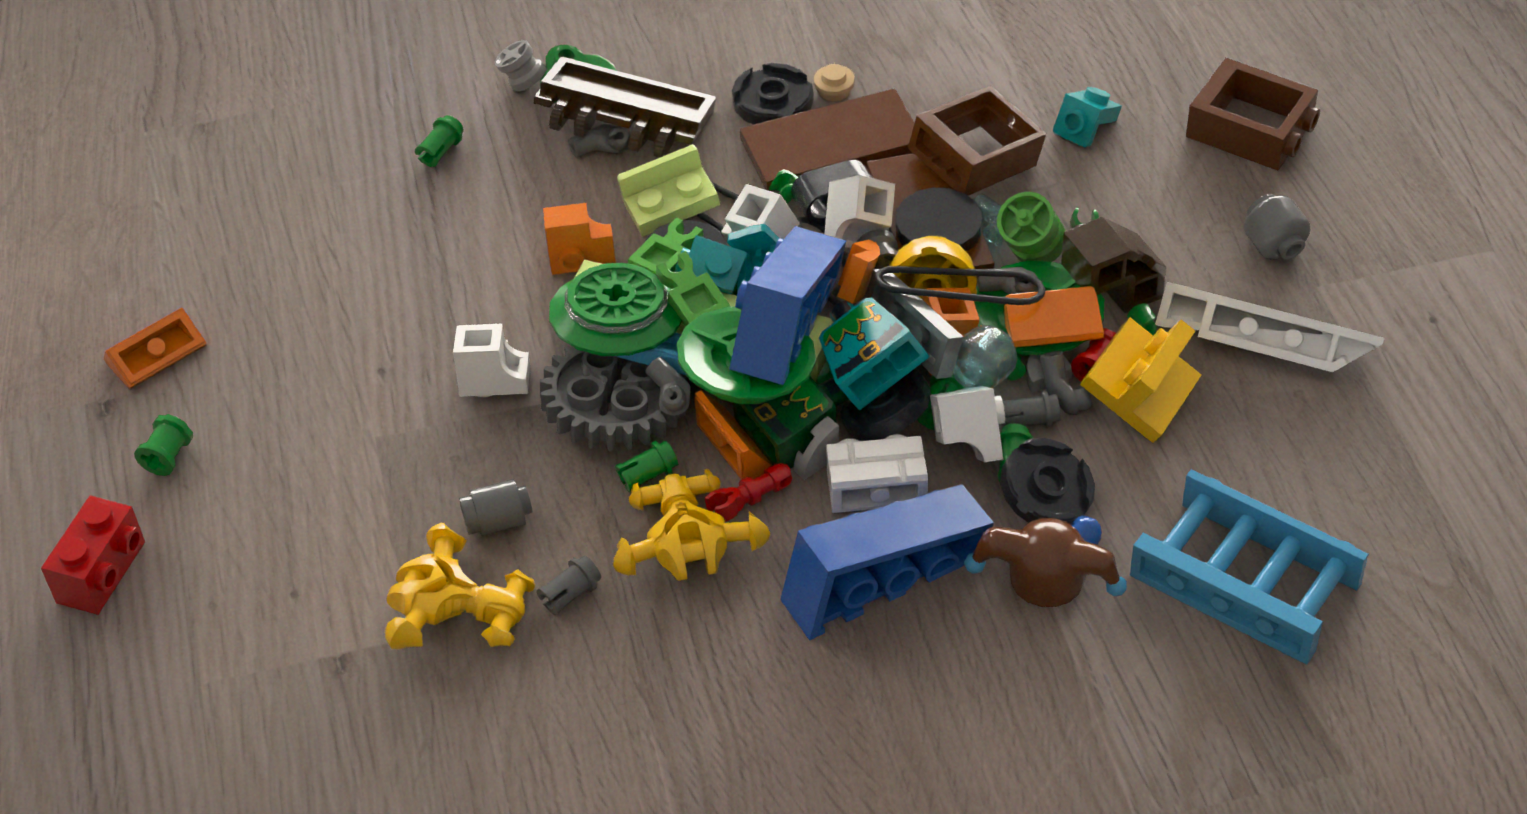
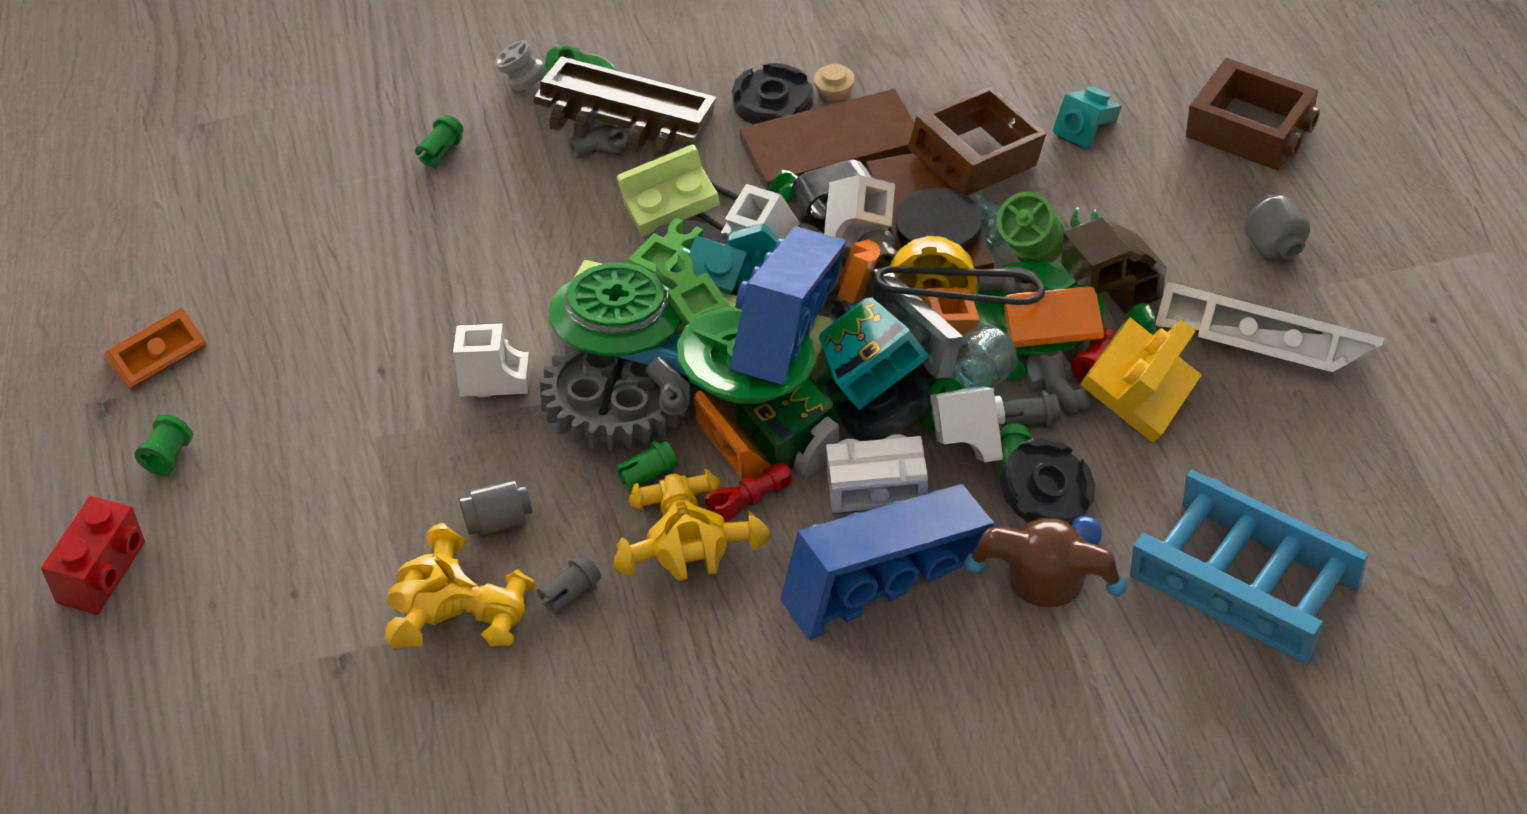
orange brick [543,203,616,275] -> none

